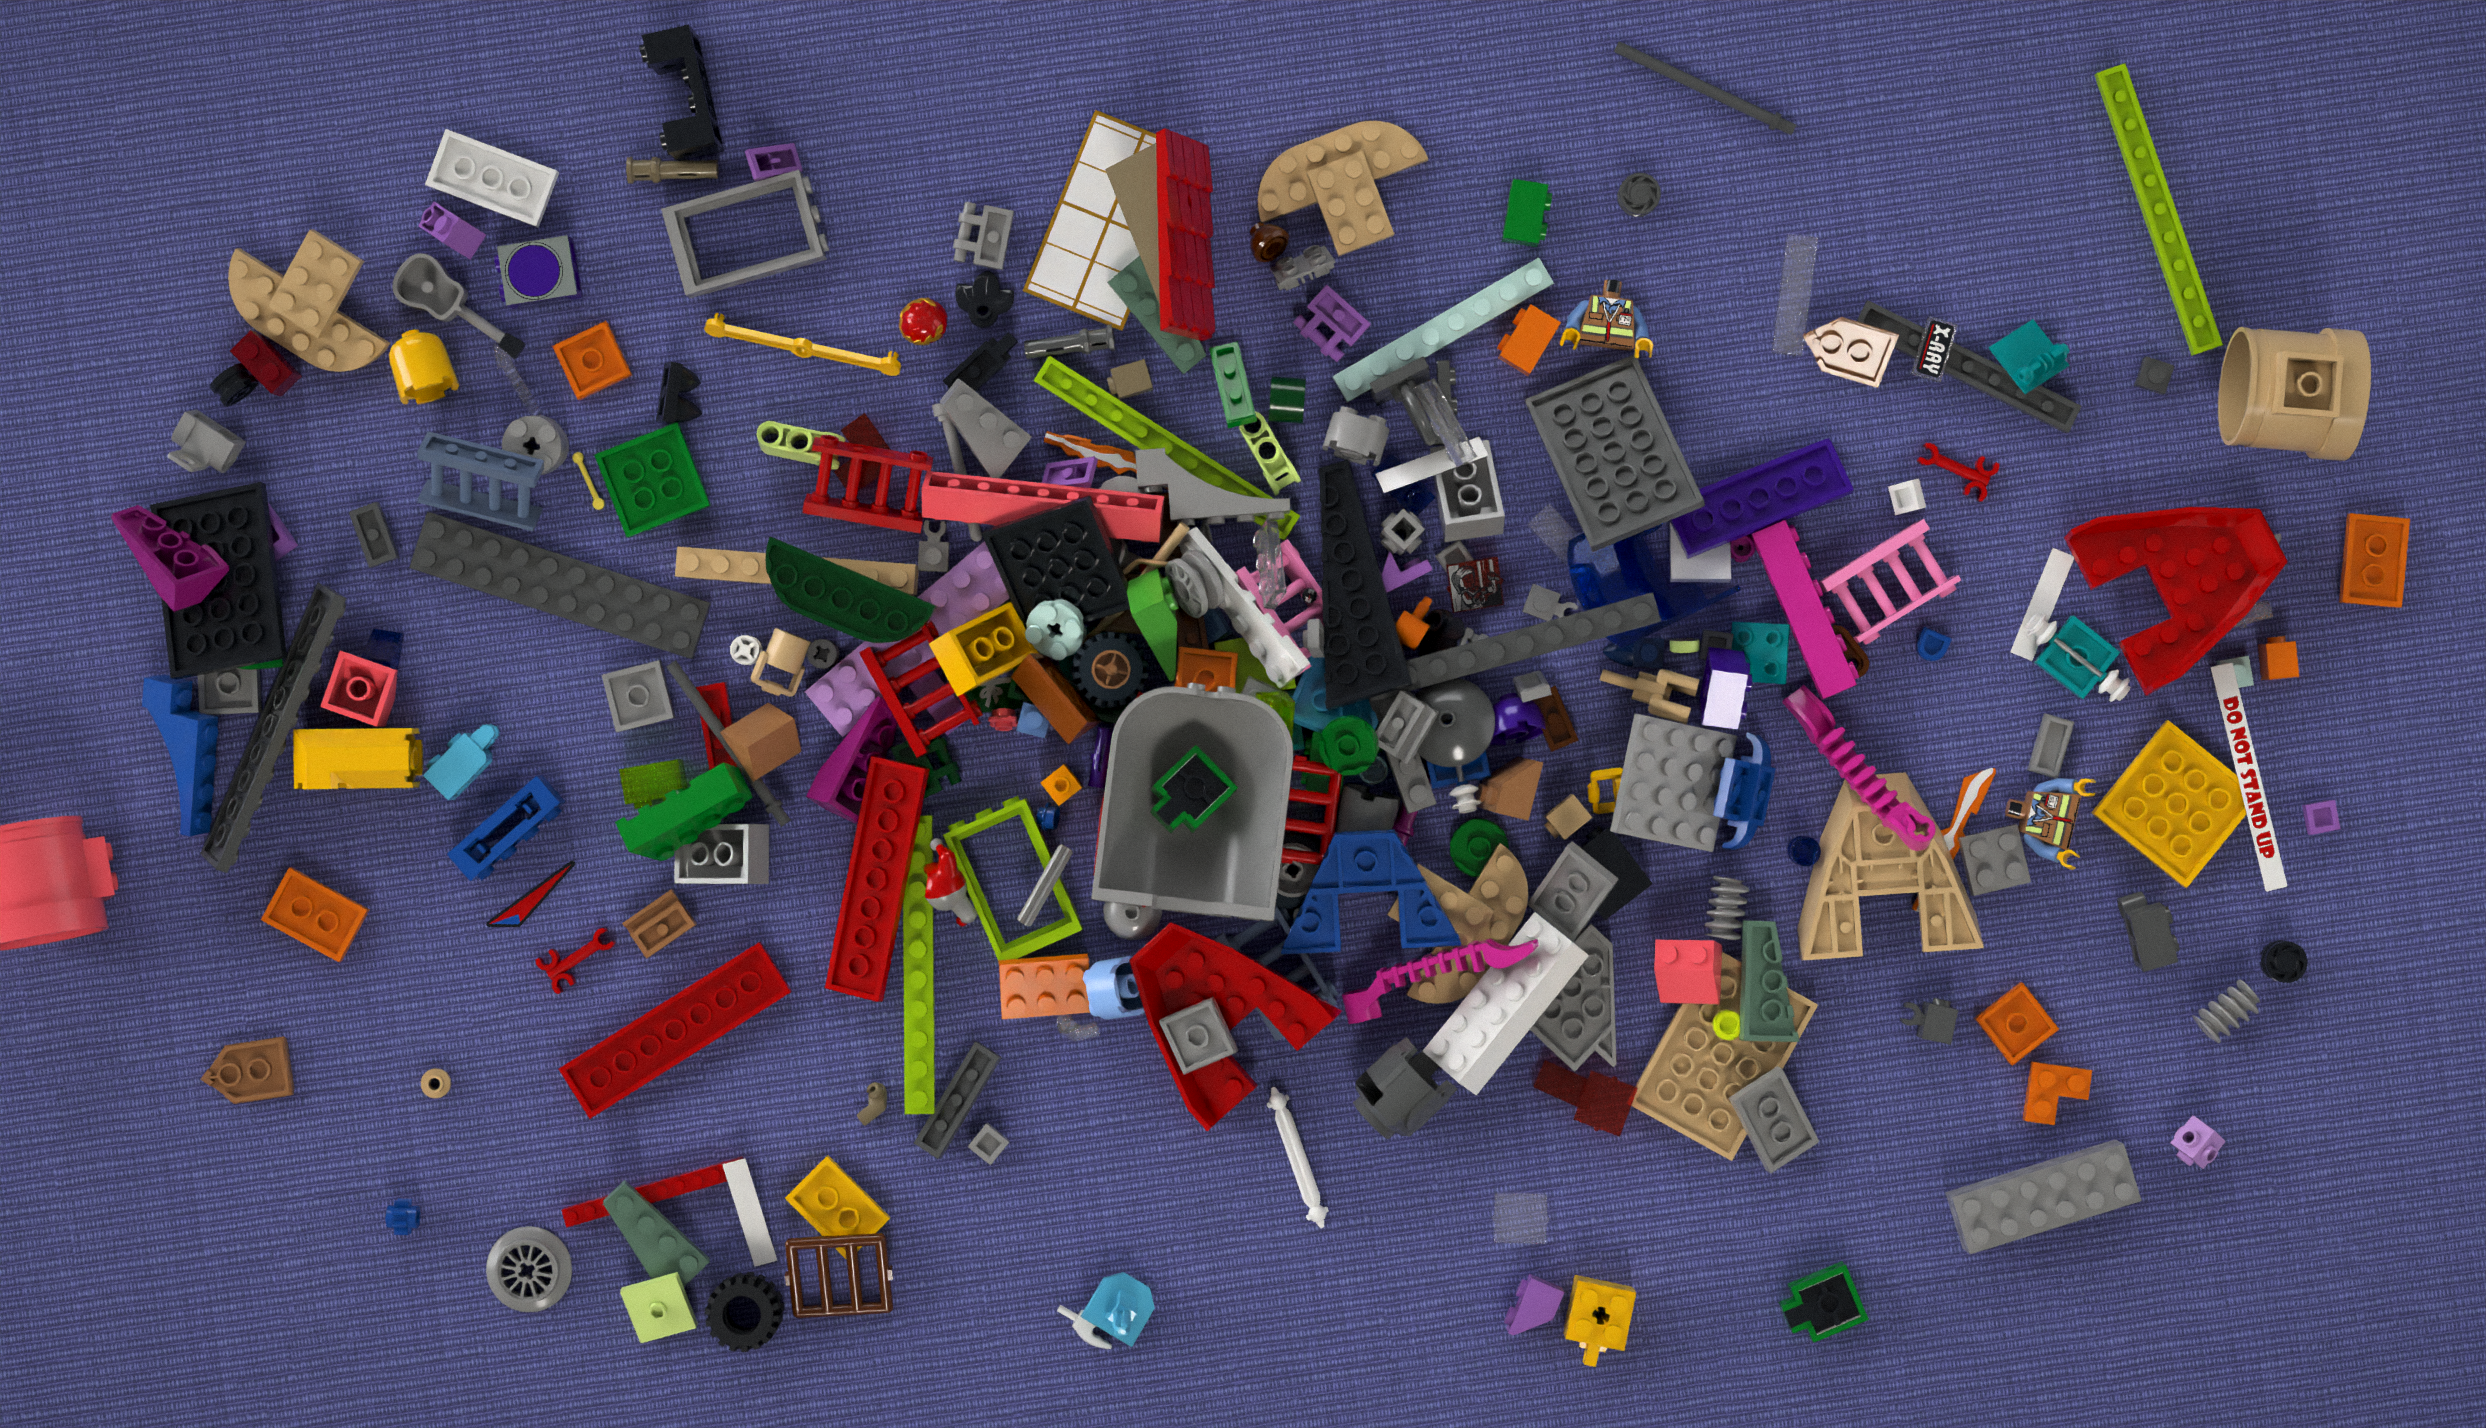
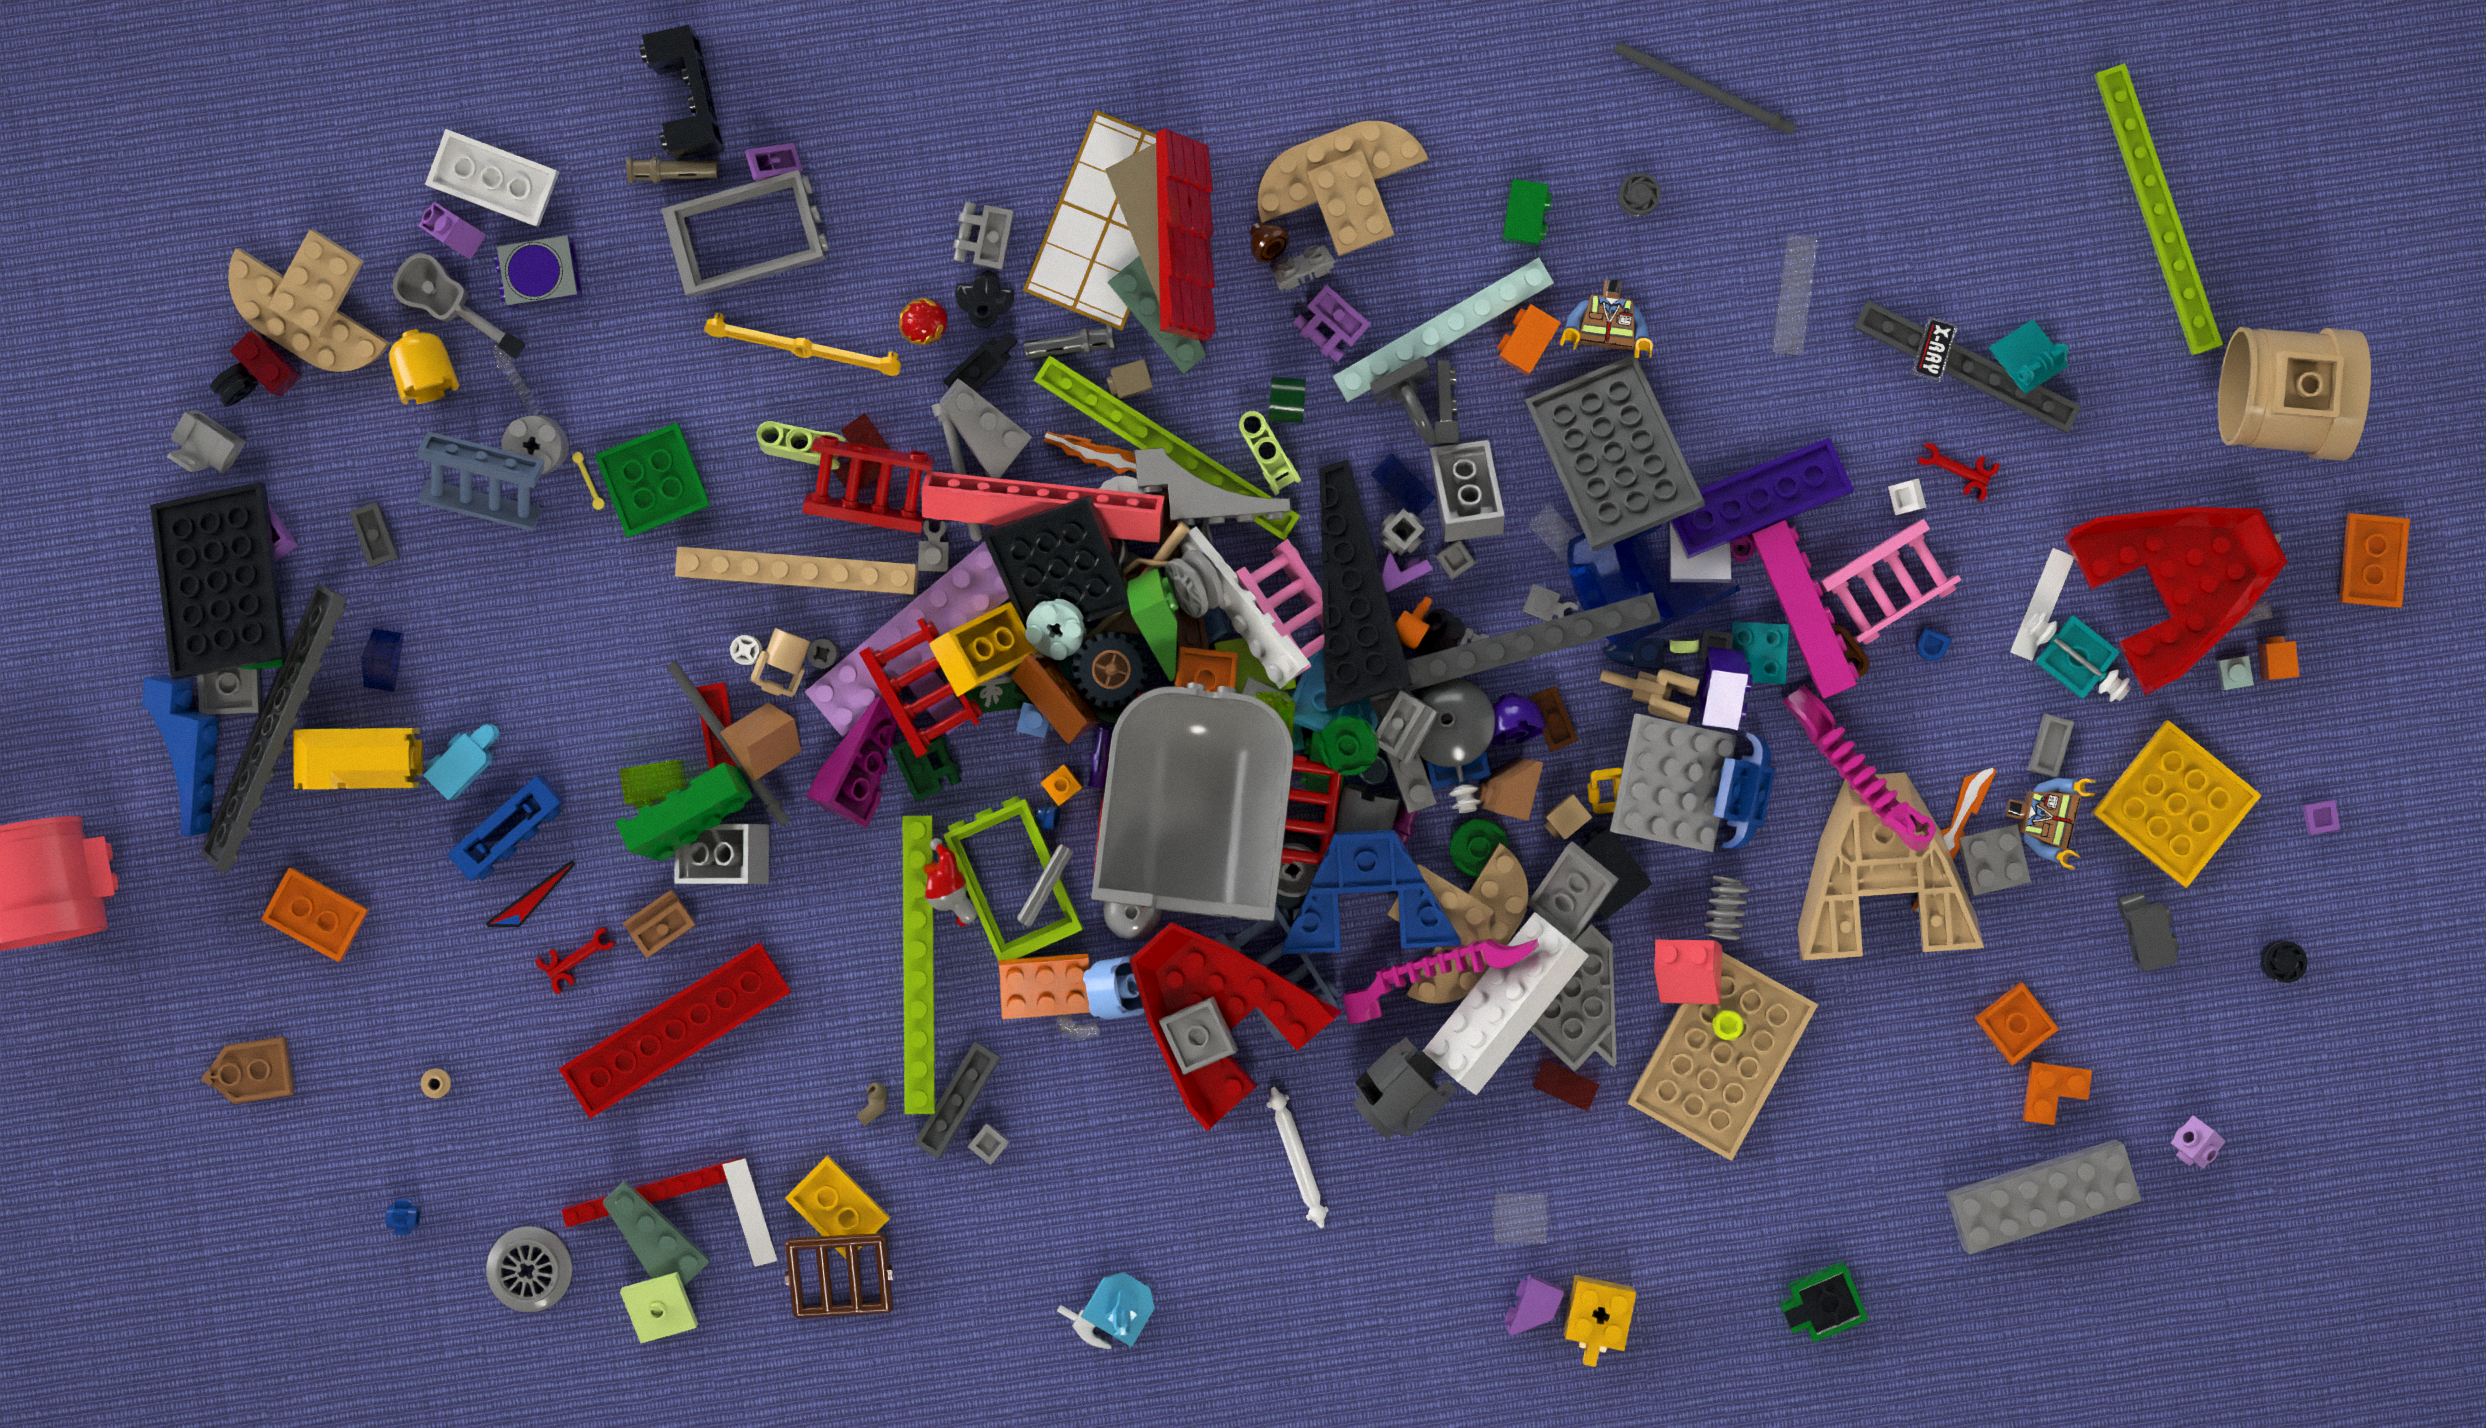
magenta wedge [111,505,229,612] -> none
coral slope [320,650,398,727] -> none
dark grey plate [409,511,711,659] -> none
orange tile [552,321,633,401] -> none
light grey plate [601,660,675,733] -> none
black tile [656,362,702,423] -> none
black tyre [705,1272,784,1352] -> none
dark green plate [765,537,937,643] -> none
red plate [825,756,930,1002] -> none
coral plate [988,708,1018,731] -> none
medium lavender slope [1042,456,1098,488] -> none
piece [1150,745,1238,833] -> none
green tile [1209,341,1257,428] -> none
clear plate [1253,519,1287,610] -> none
black piece [1302,588,1317,603] -> none
light grey plate [1303,619,1325,658] -> none
light grey brick [1322,406,1390,466] -> none
white sticker [1375,437,1489,493] -> none
clear plate [1413,378,1478,467] -> none
piece [1446,556,1504,613] -> none
light grey tile [1512,671,1552,702] -> none
clear red piece [1573,1070,1638,1137] -> none
light grey plate [1729,1066,1819,1173] -> none
sand green wing [1739,920,1800,1042] -> none
clear blue wheel [1787,836,1821,866] -> none
tile [1803,317,1899,388] -> none
dark grey brick [1900,998,1958,1045] -> none
dark grey plate [2134,356,2174,395] -> none
light grey piece [2192,979,2260,1043] -> none
white sticker [2211,662,2287,892] -> none

